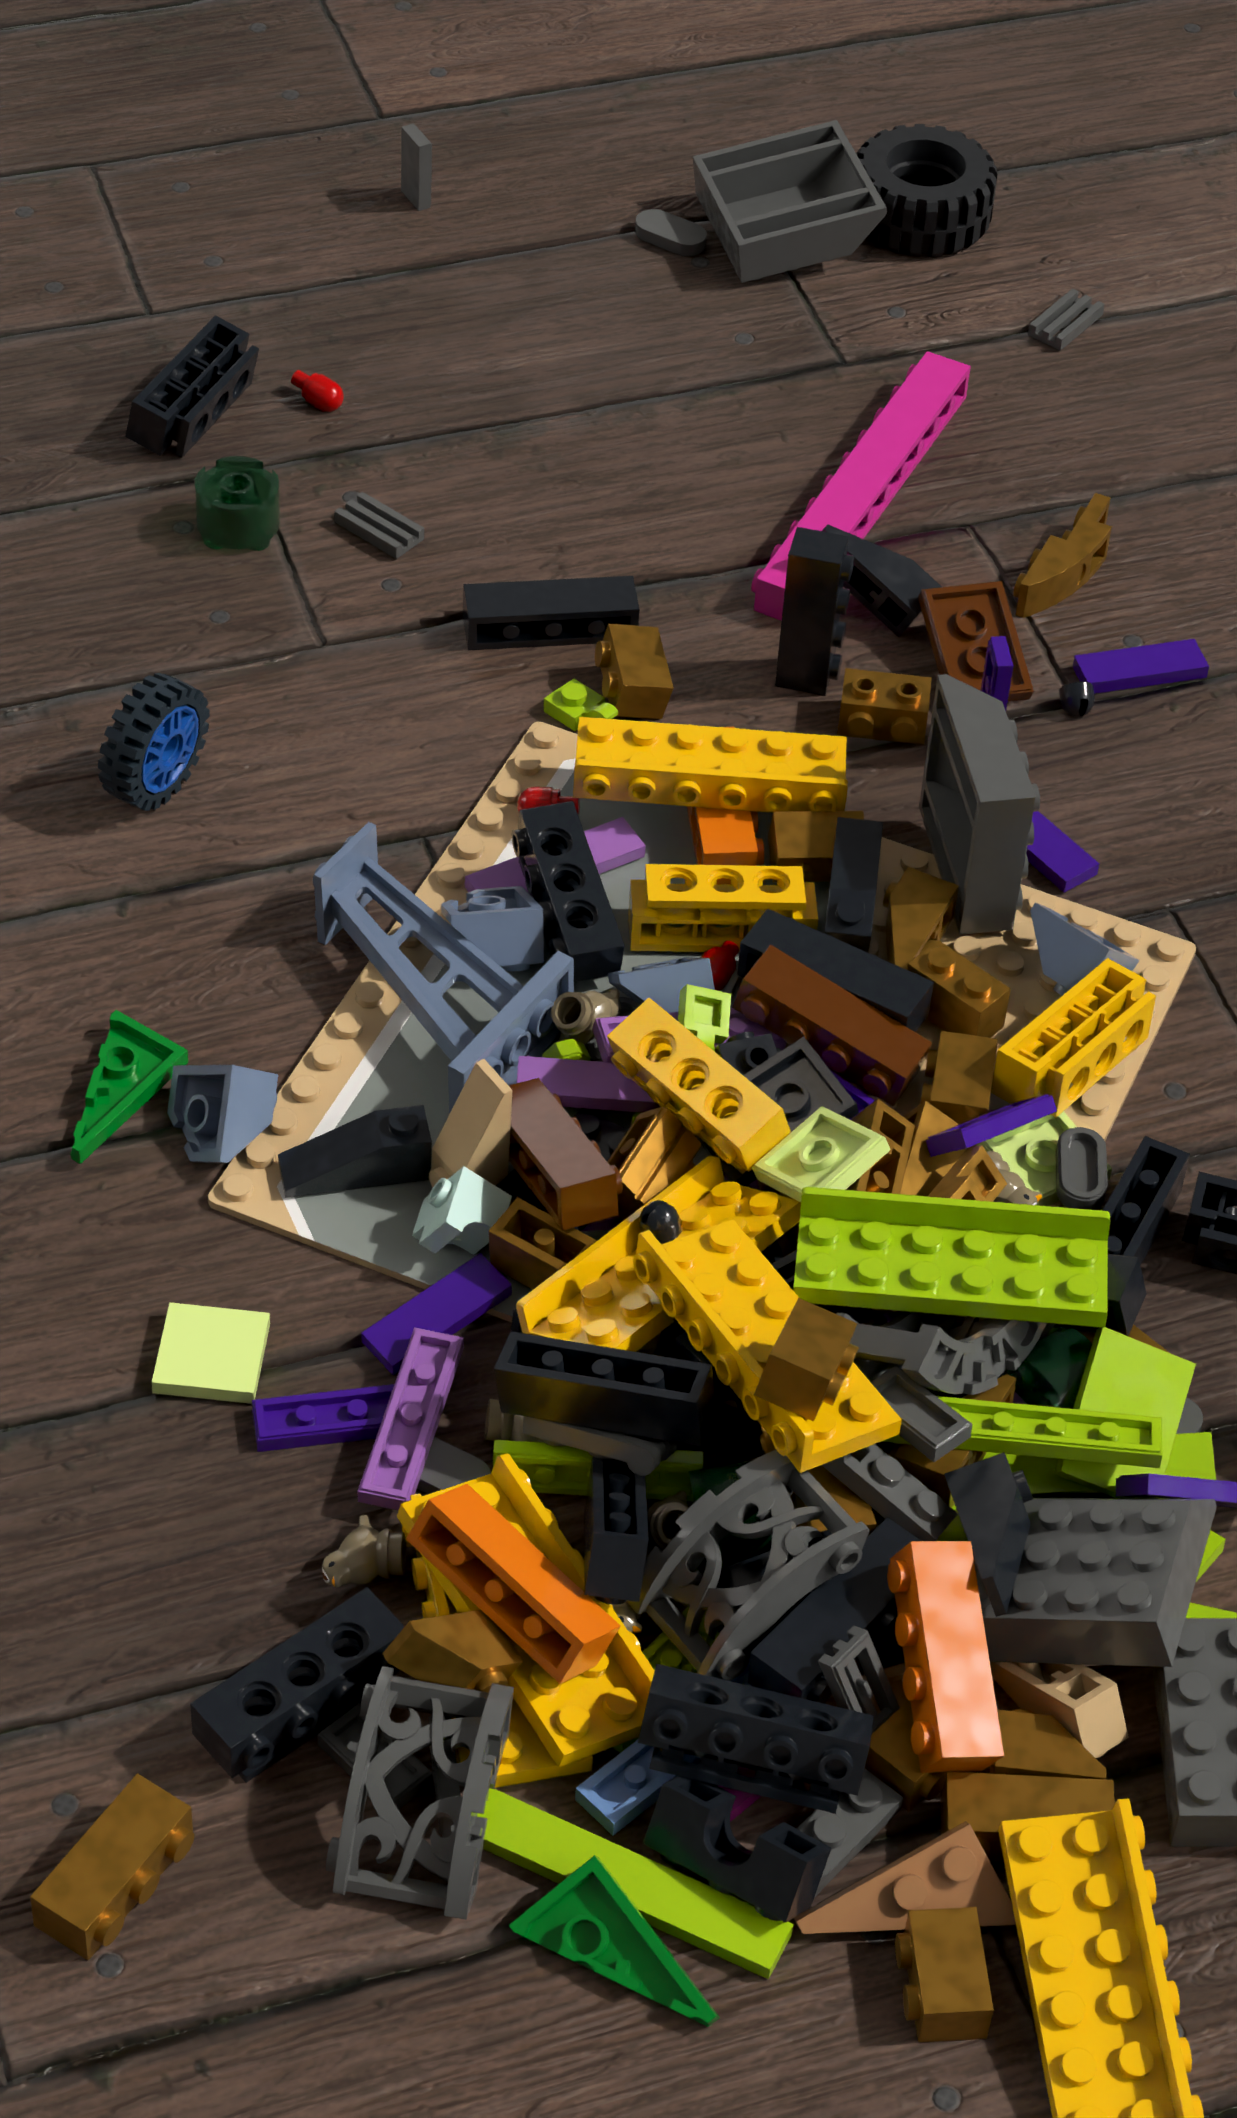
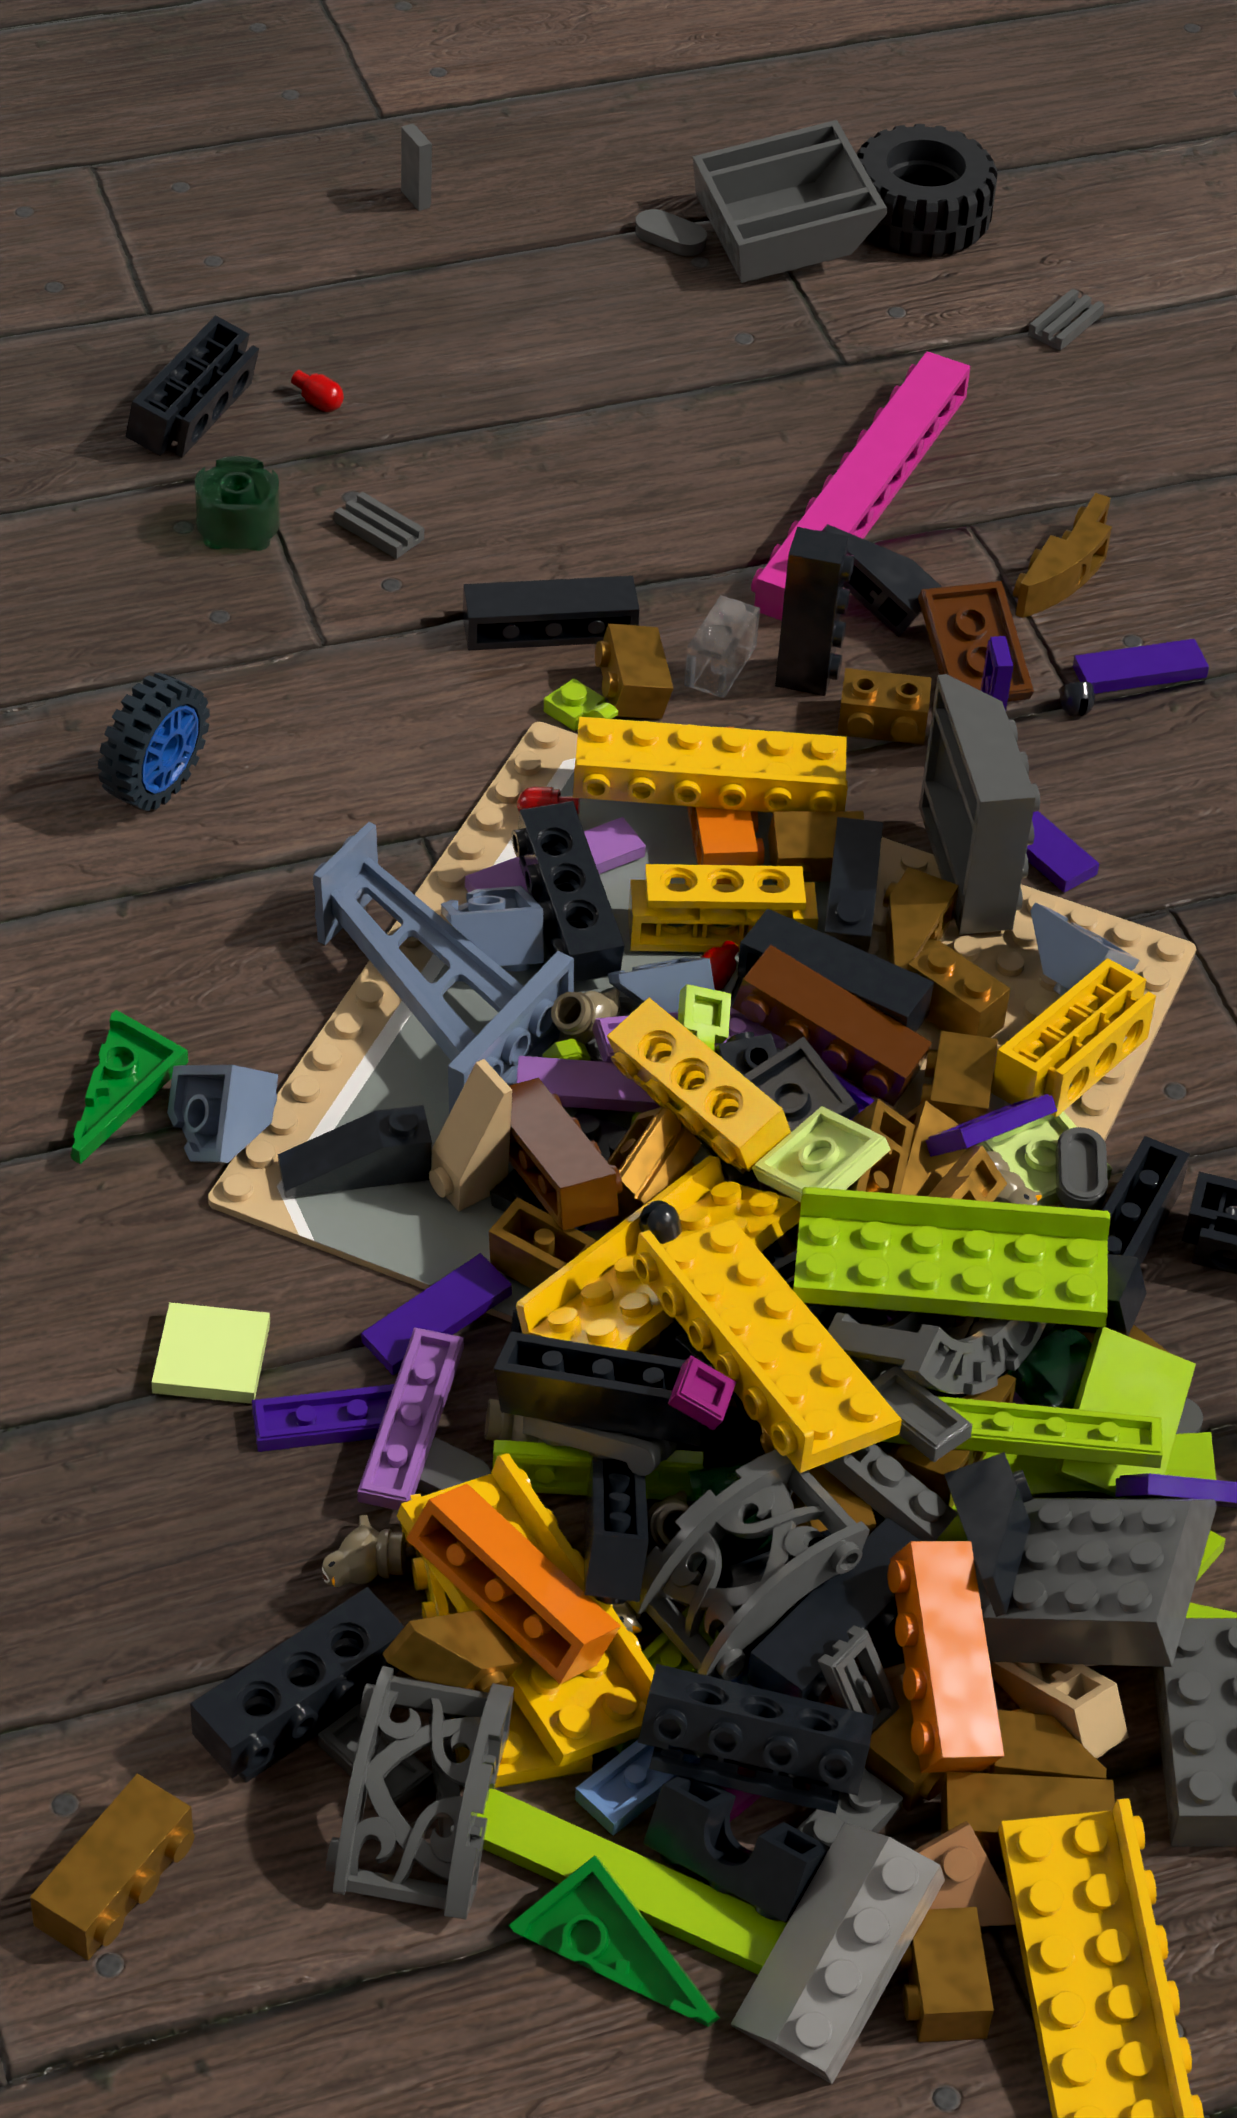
light aqua brick [412,1166,512,1255] -> none
pearl gold brick [754,1298,859,1421] -> none
none -> magenta tile [668,1356,736,1430]
none -> clear brick [684,595,760,698]
none -> light grey slope [731,1823,945,2084]

